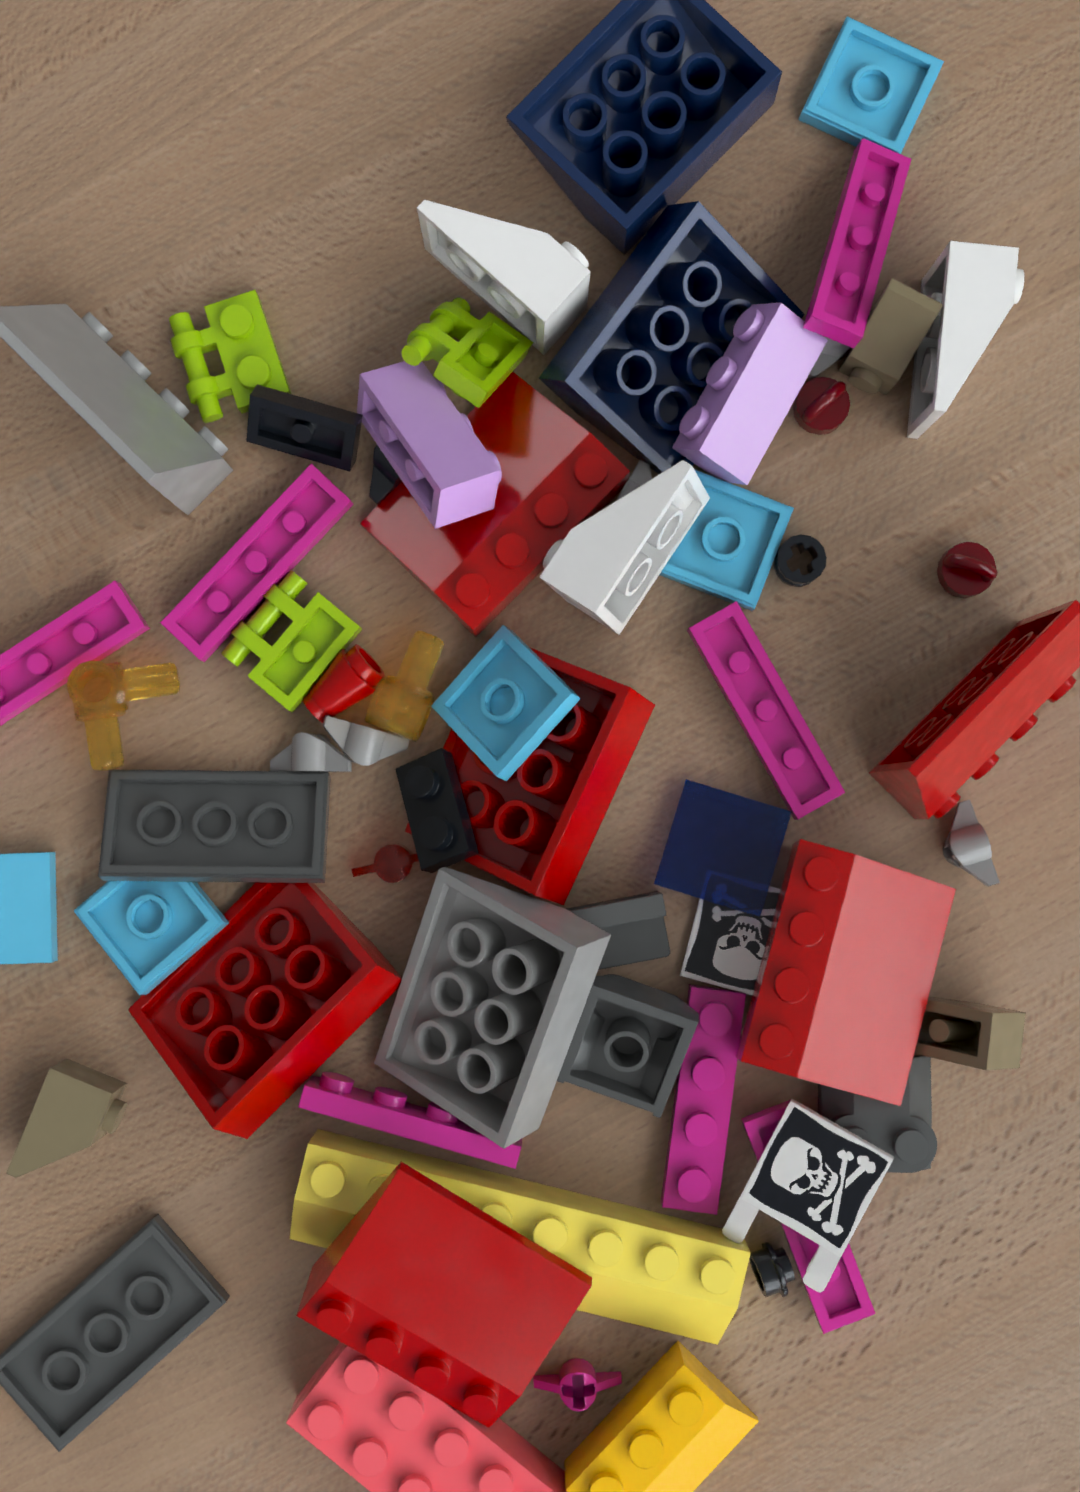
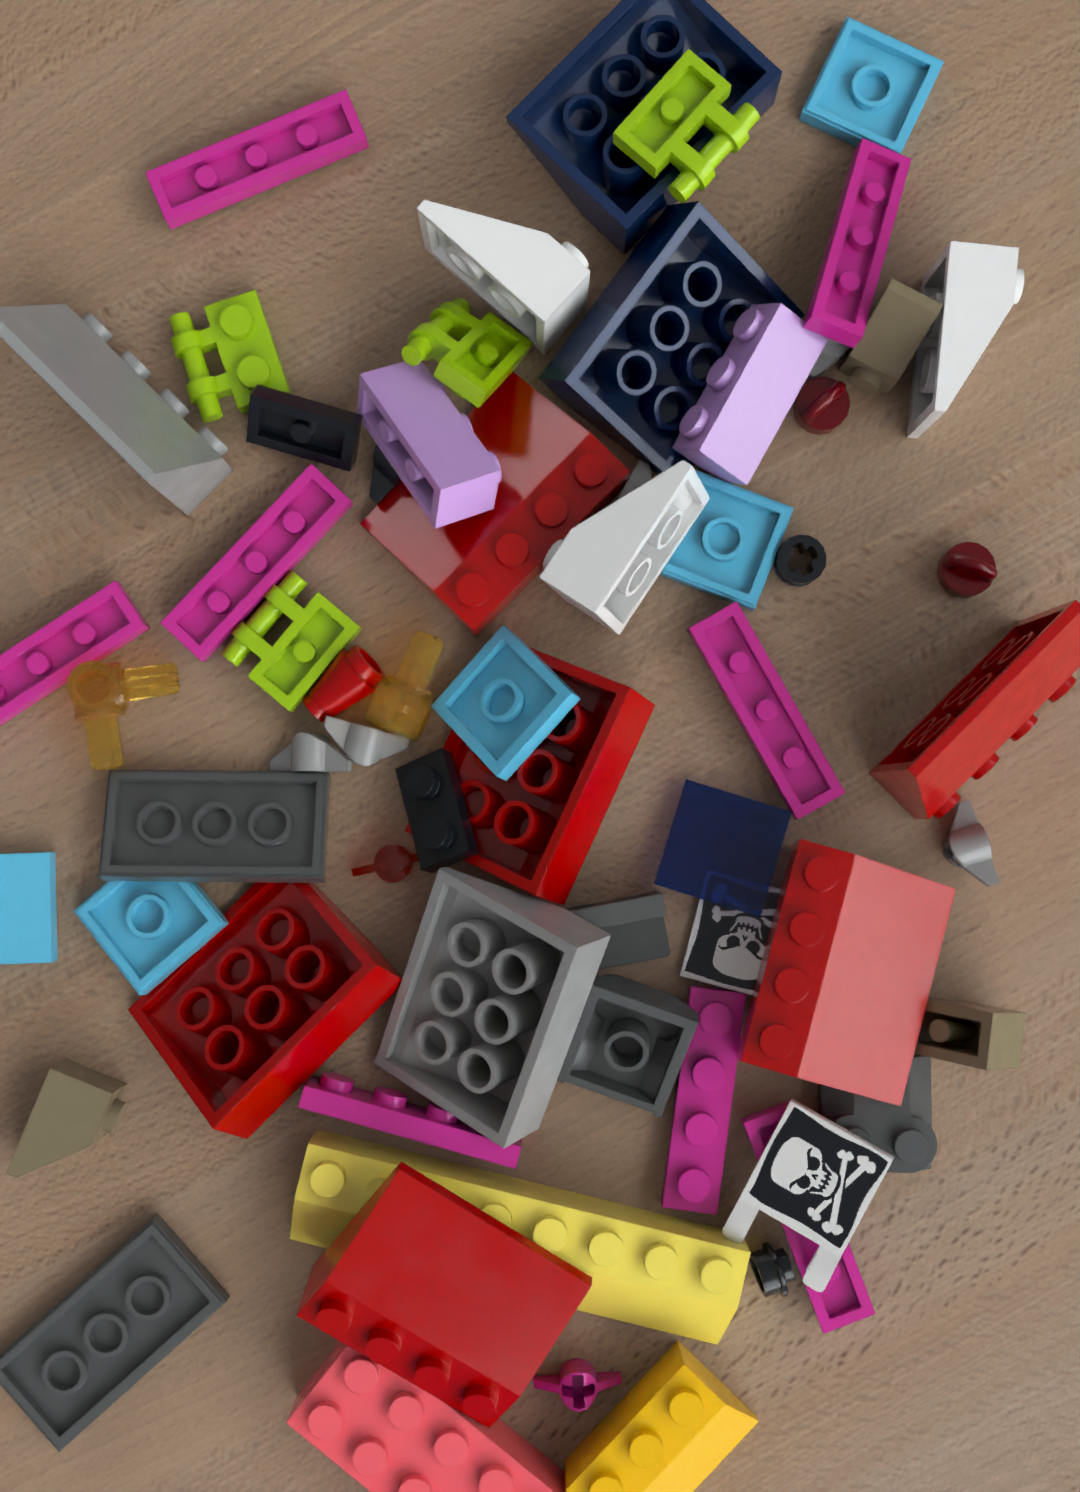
none -> dark pink plate [145,89,369,230]
none -> lime plate [613,49,760,203]

